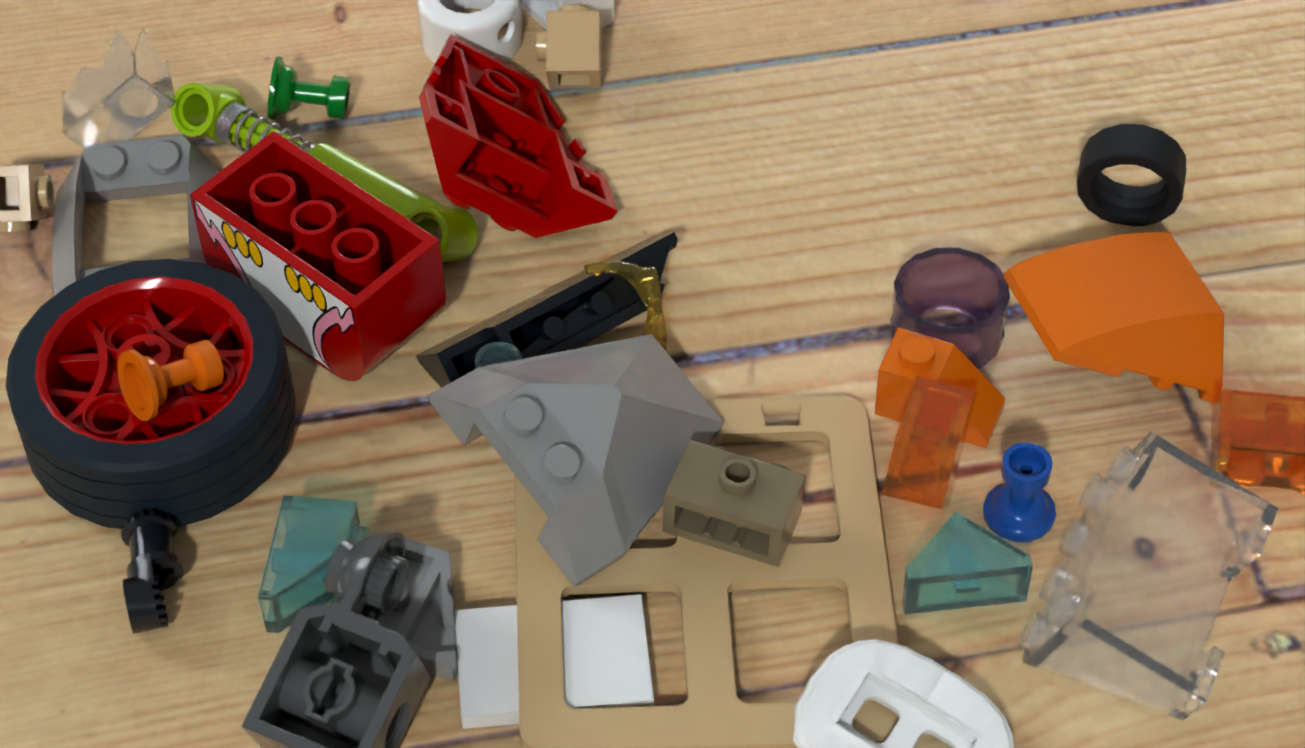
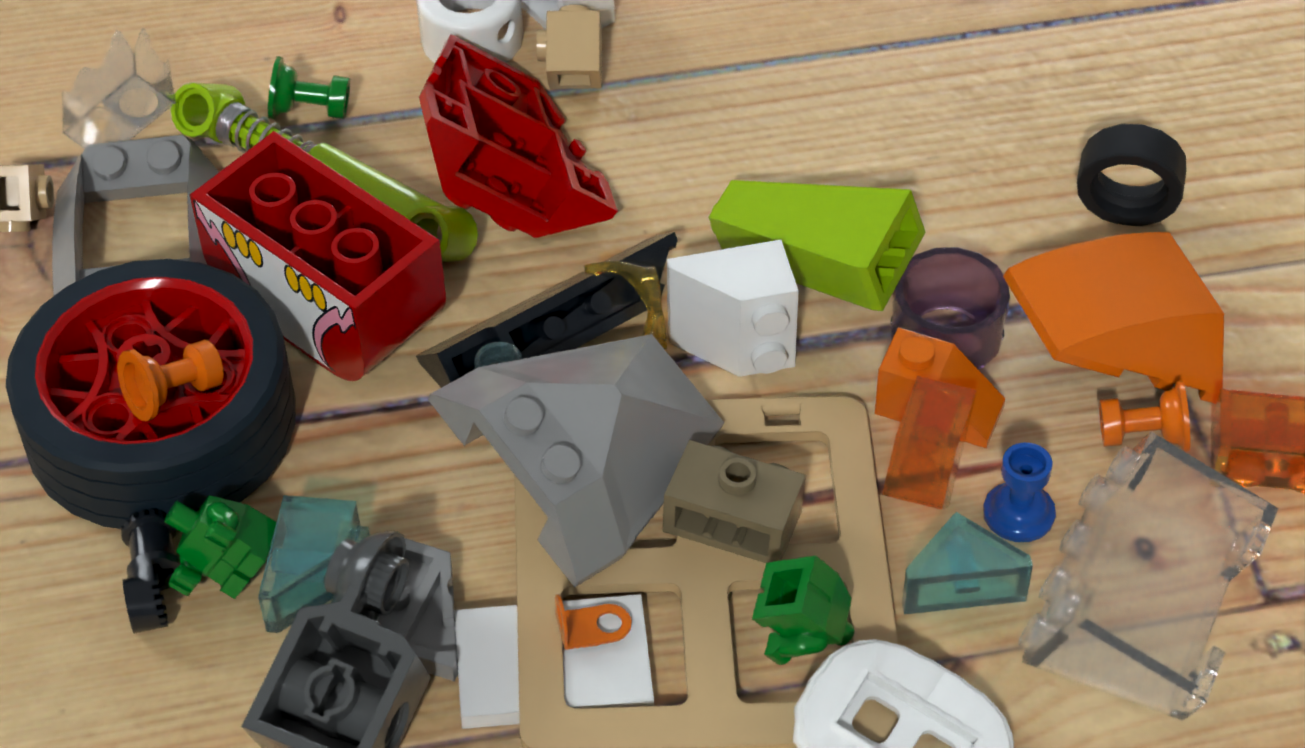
none -> green piece [164,495,278,599]
none -> orange piece [555,594,631,650]
none -> white slope [667,240,799,377]
none -> lime slope [708,180,926,311]
none -> green piece [752,555,854,665]
none -> orange piece [1099,380,1191,452]

